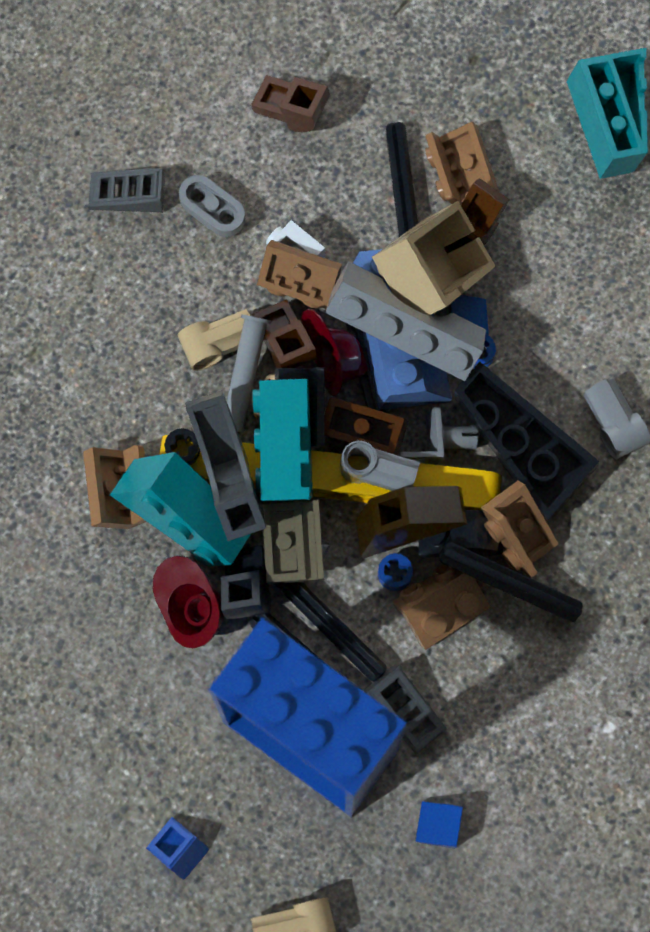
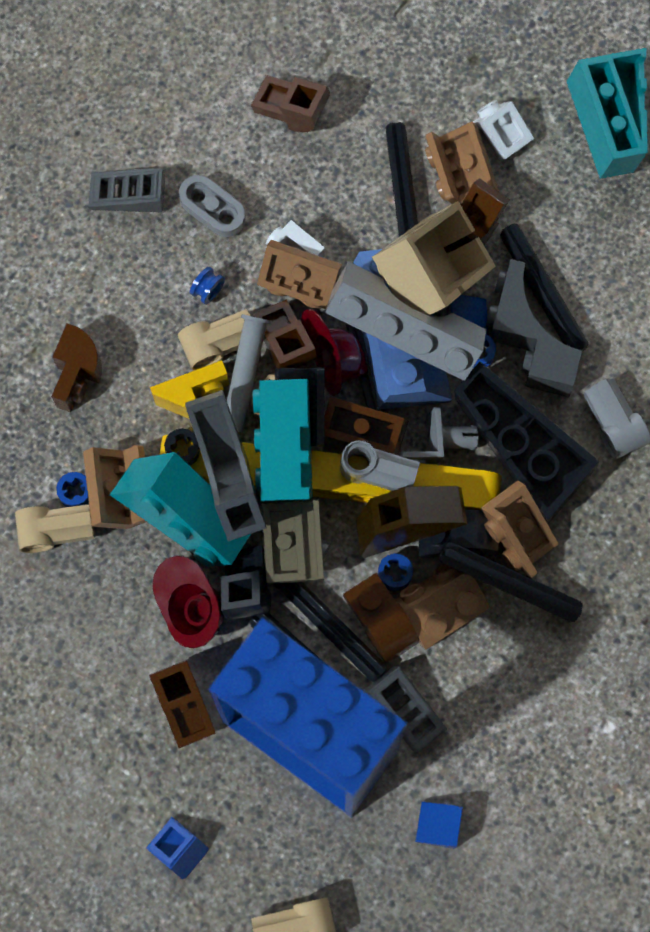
none -> tan piece [15,504,95,553]
none -> reddish brown brick [51,323,102,413]
none -> blue bush [56,472,89,507]
none -> reddish brown brick [149,660,216,748]
none -> yellow slope [150,360,229,419]
none -> blue bush [190,267,225,305]
none -> reddish brown brick [343,573,419,664]
none -> white bracket [473,100,534,160]
none -> dark grey arch [486,259,582,397]
none -> black axle [500,223,589,352]

